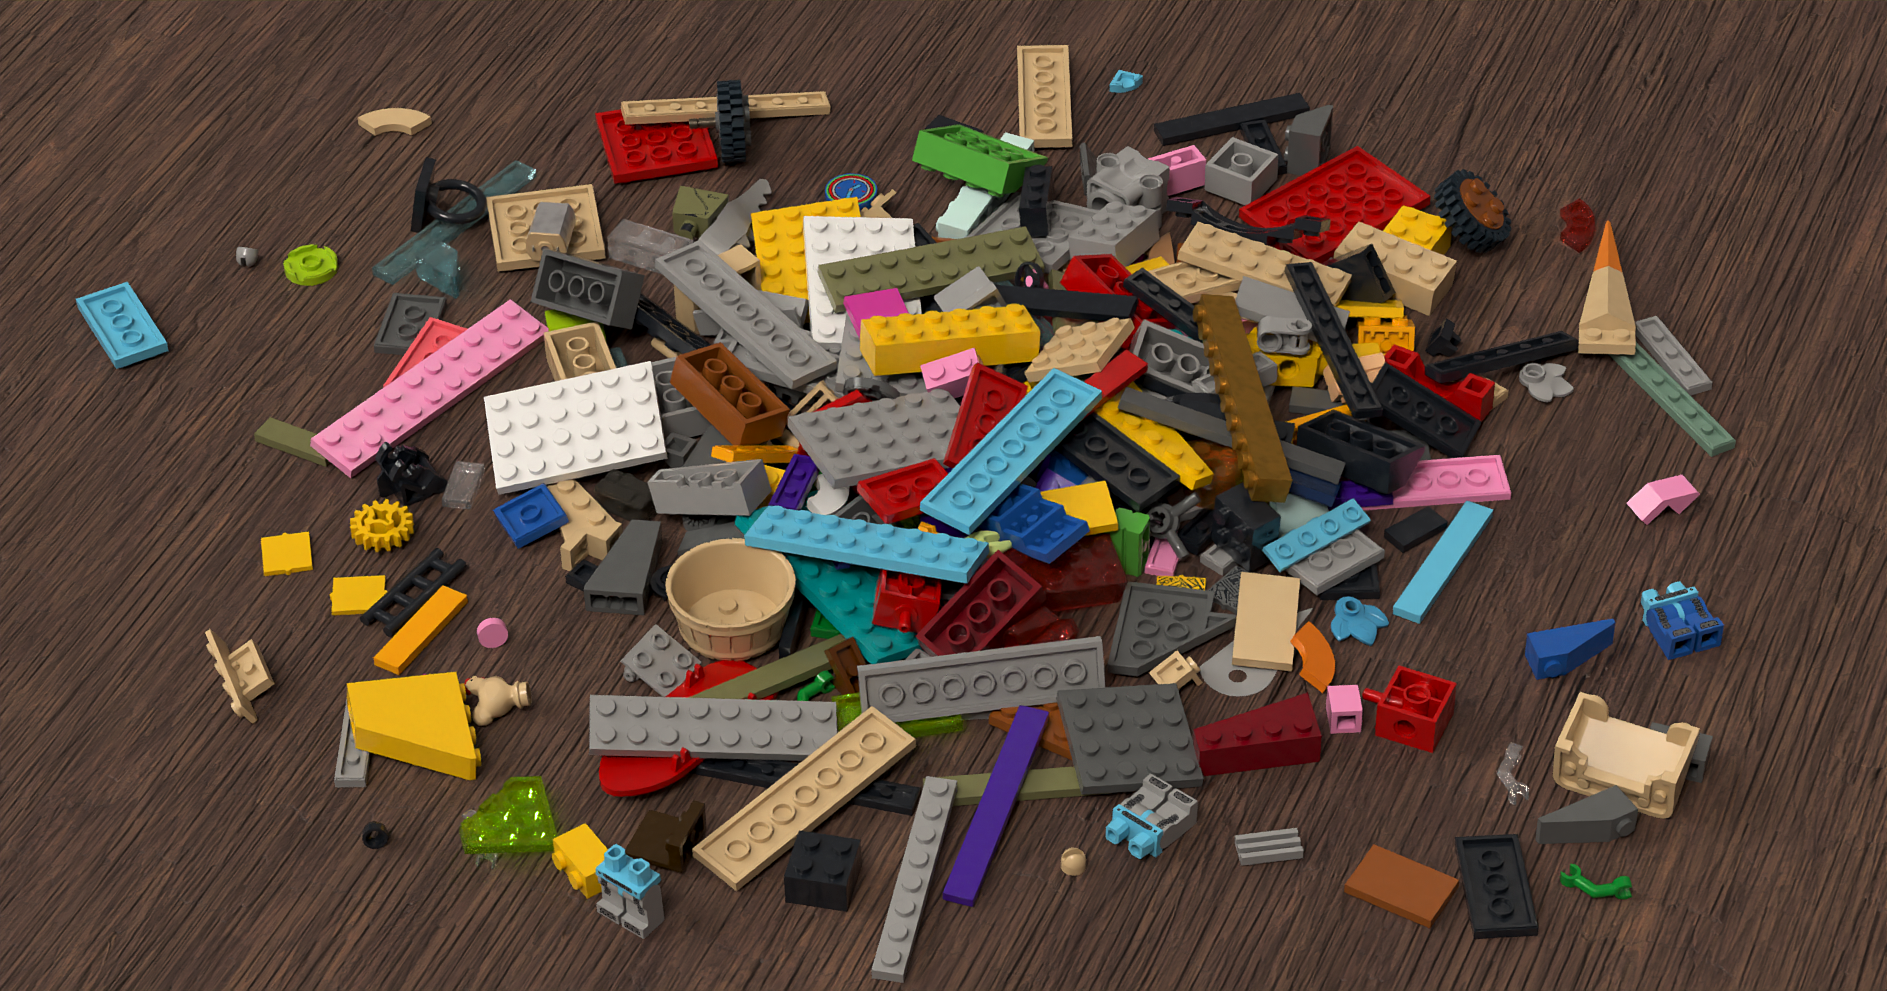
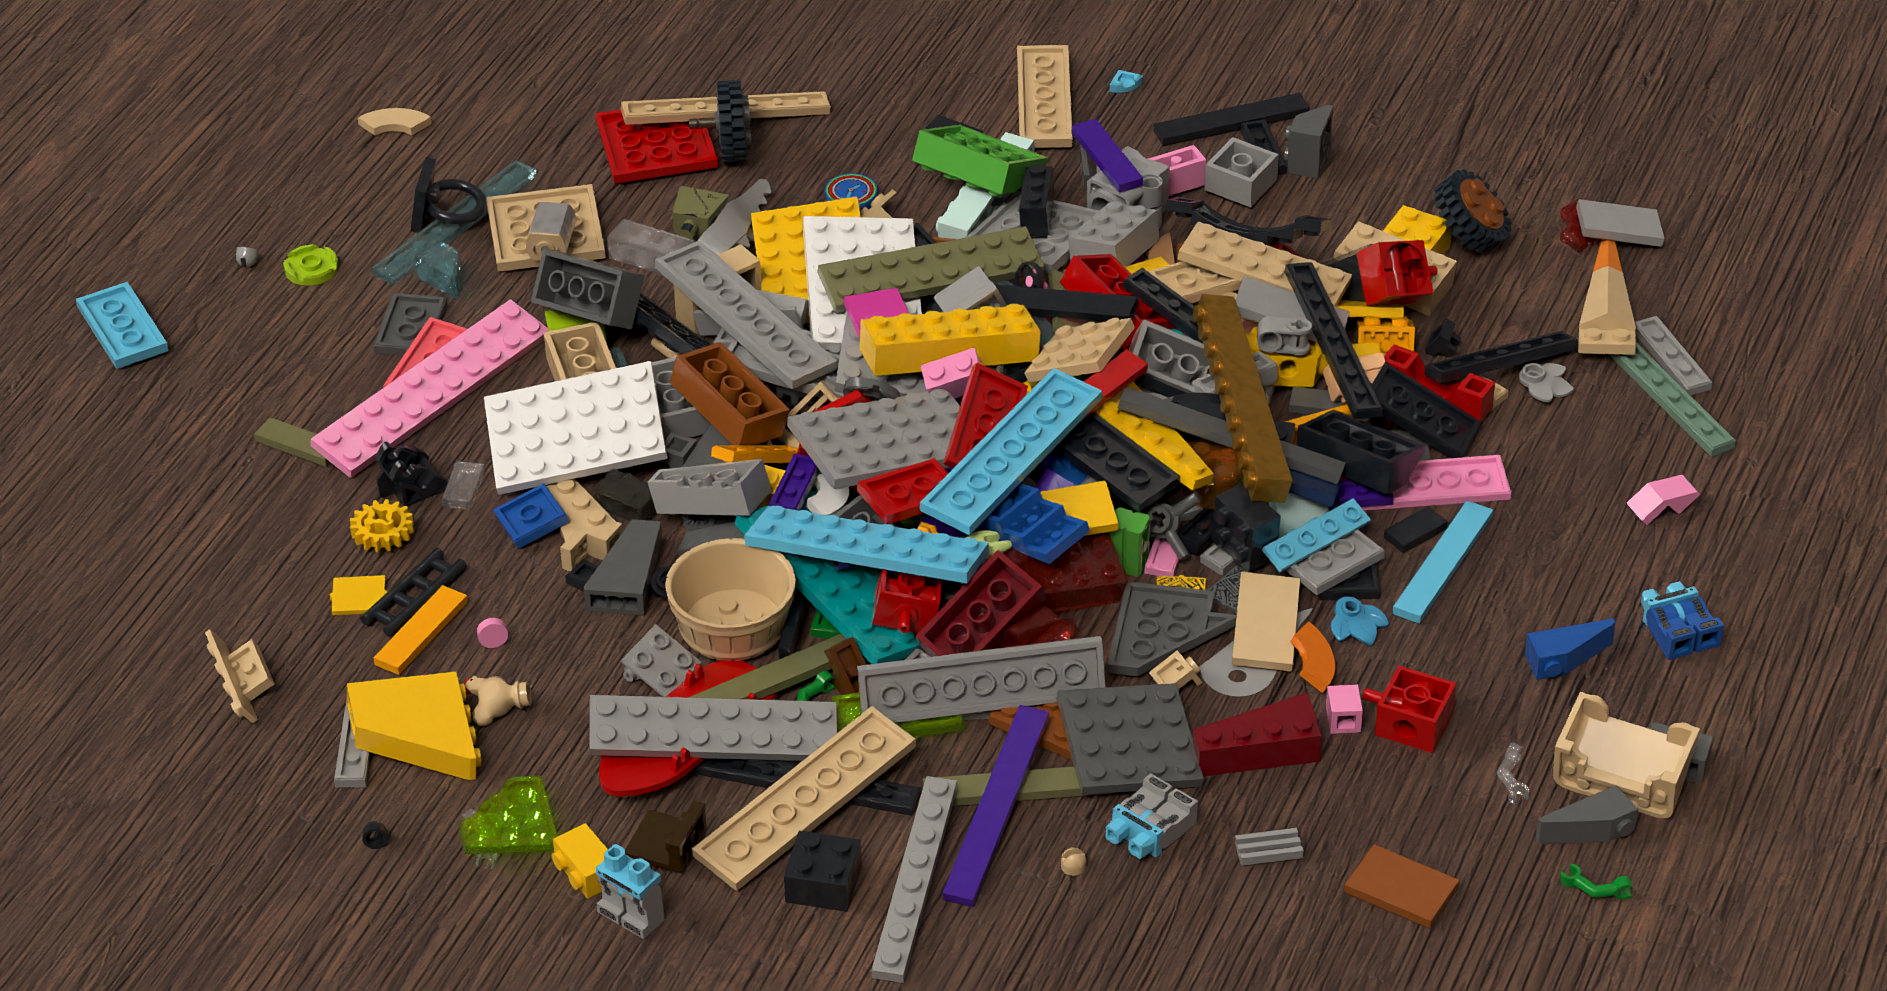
yellow piece [261,532,313,576] -> none
red plate [1239,146,1431,263] -> none
black tile [1454,834,1538,939] -> none
none -> dark purple tile [1071,119,1143,193]
none -> red piece [1356,240,1438,306]
none -> light grey tile [1576,199,1665,247]

